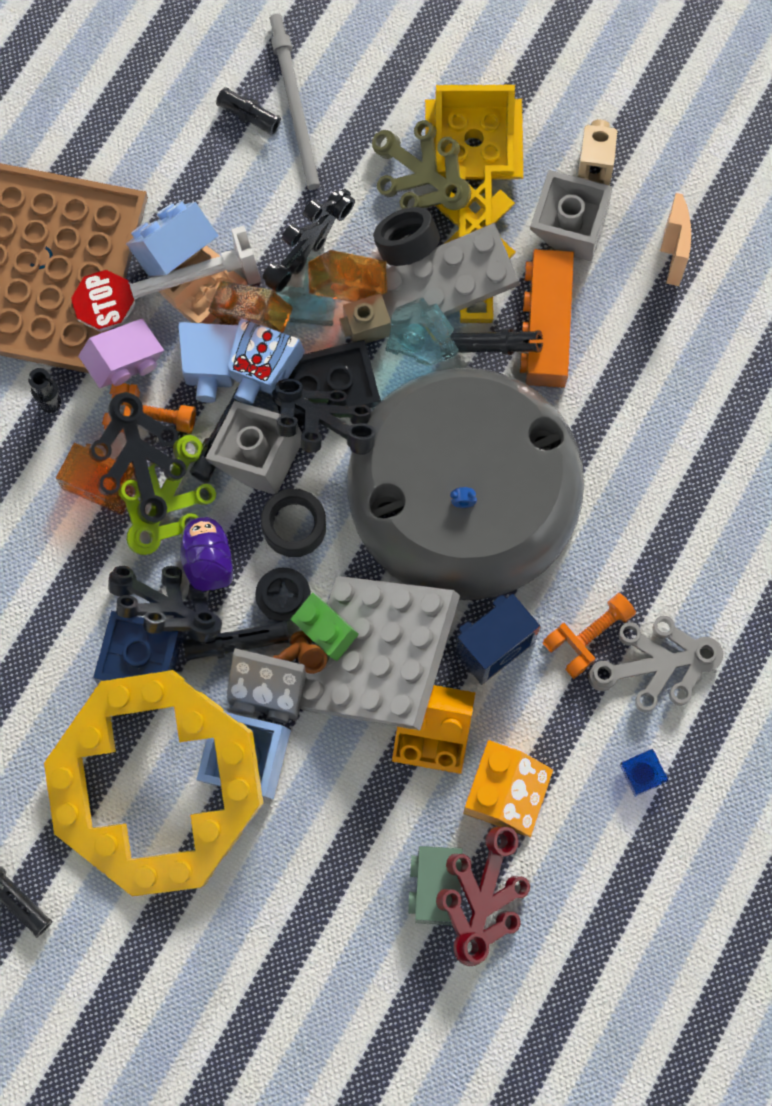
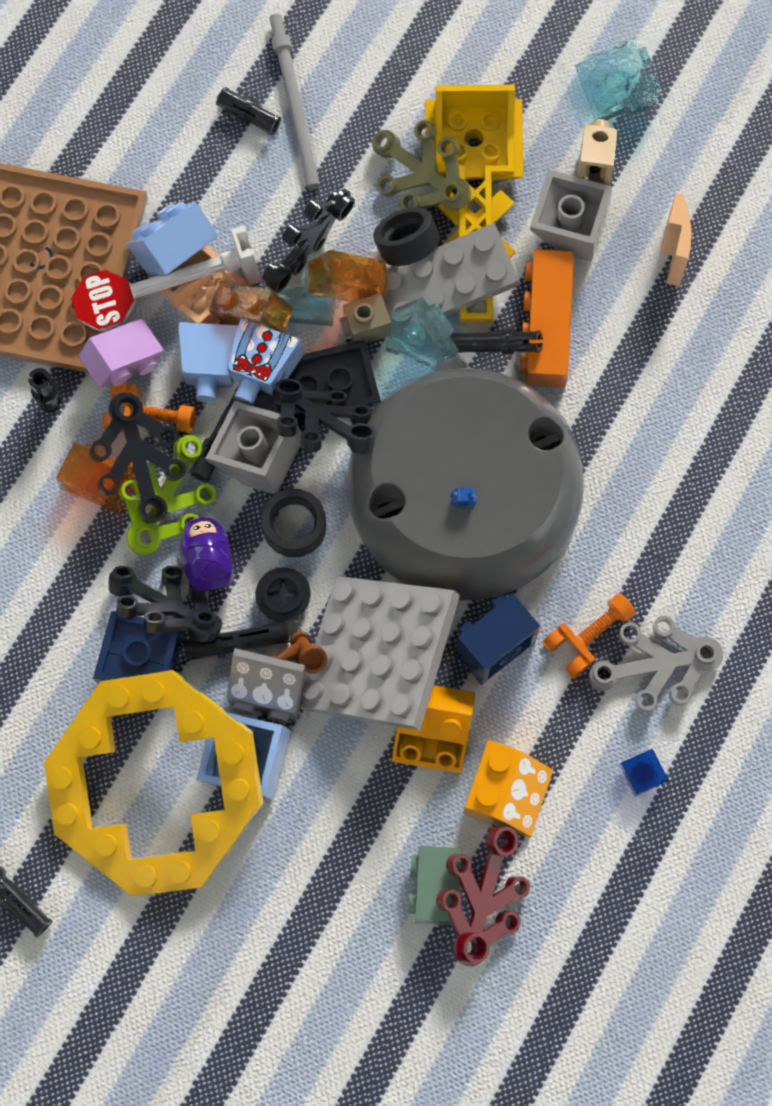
bright green plate [291,592,359,661] -> none
none -> clear light blue plate [575,38,662,121]

